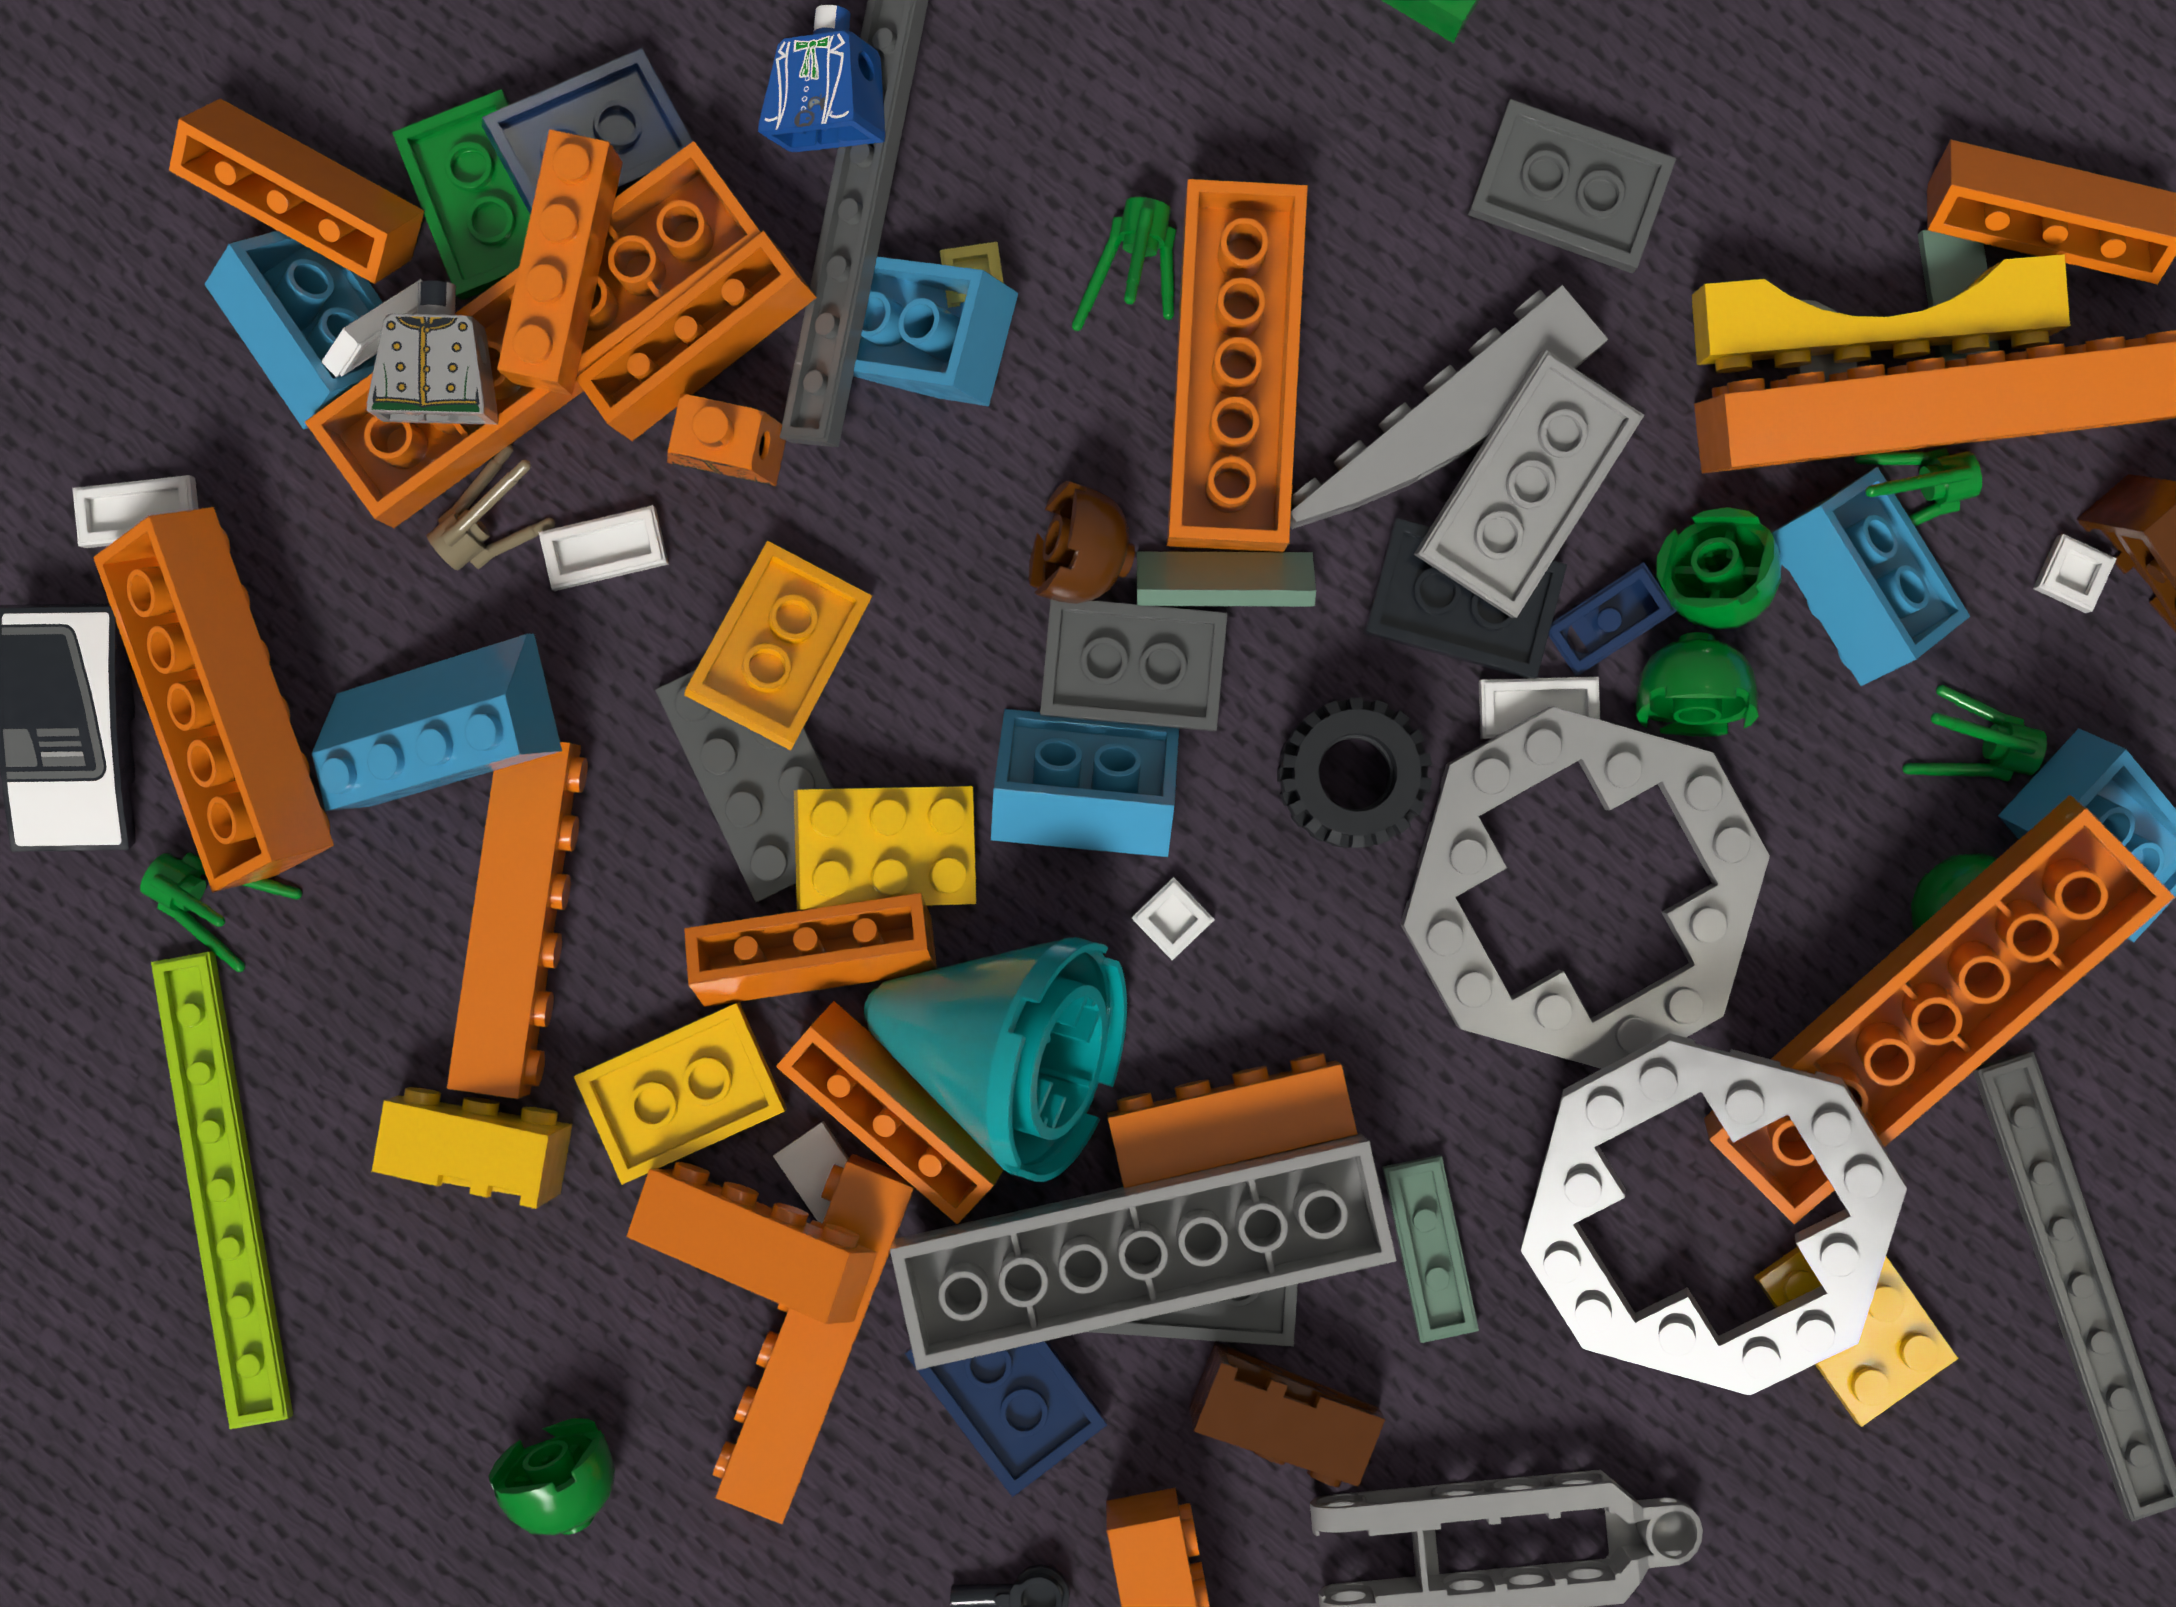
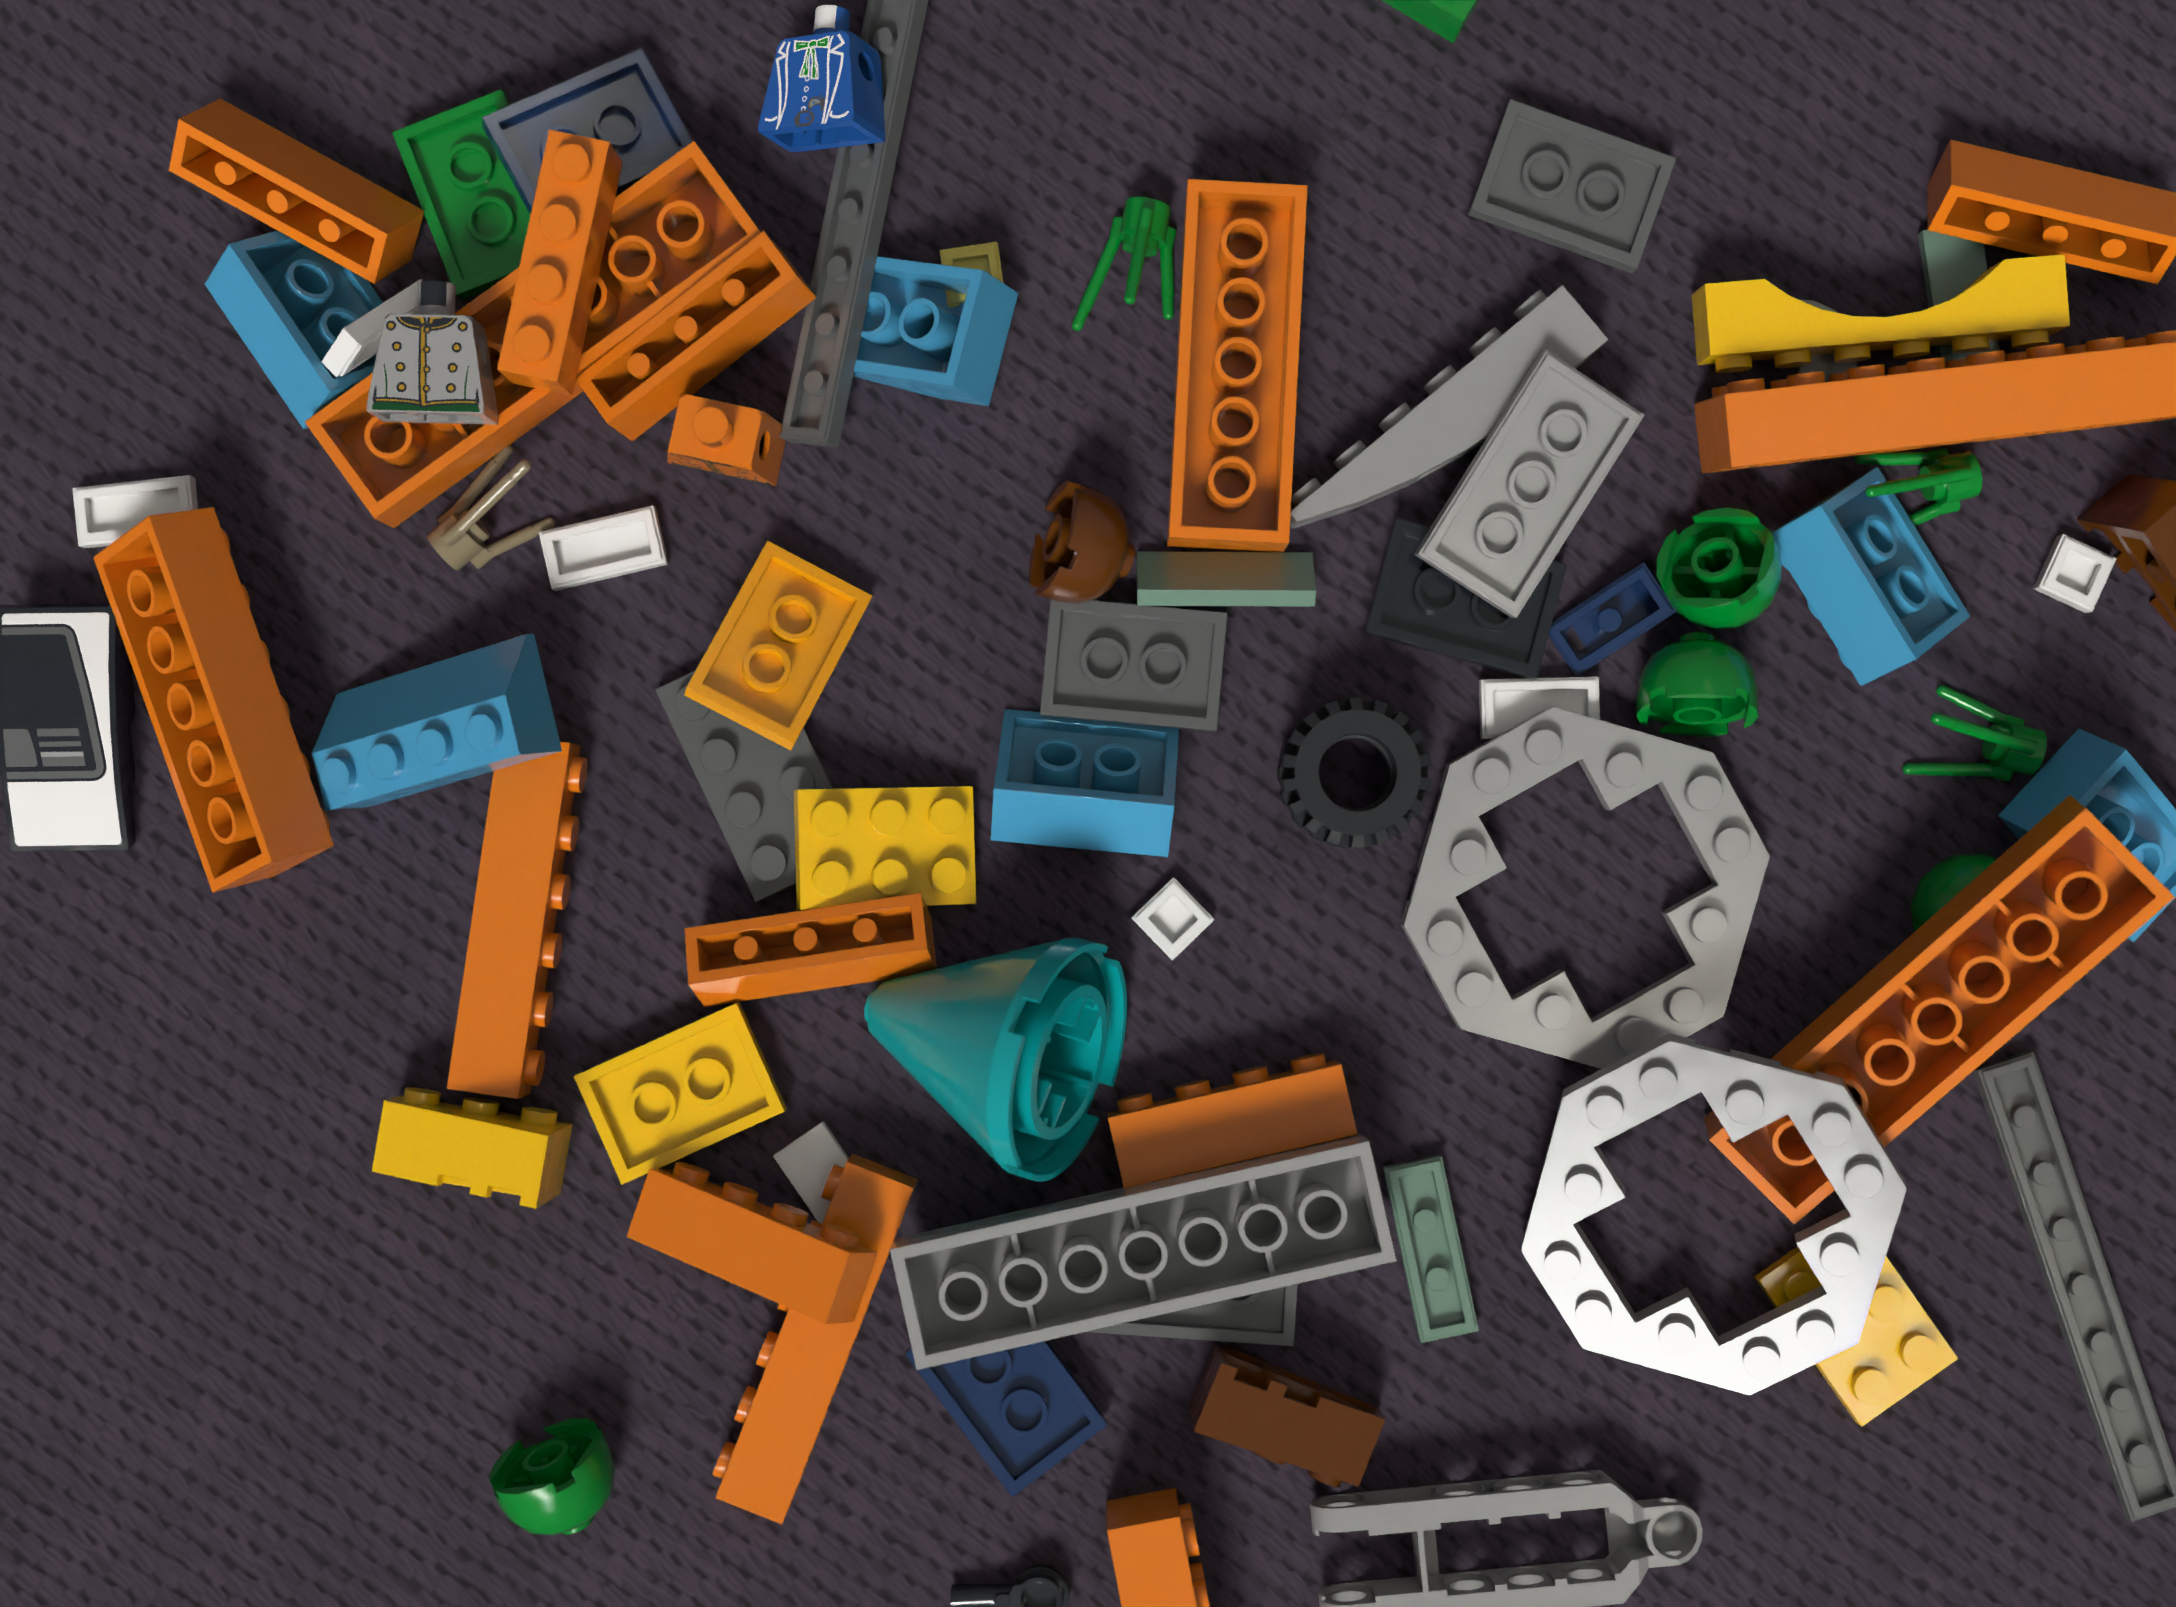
green plant [140,852,303,972] -> none
lime tile [151,951,293,1429] -> none
orange brick [776,1001,1004,1224] -> none

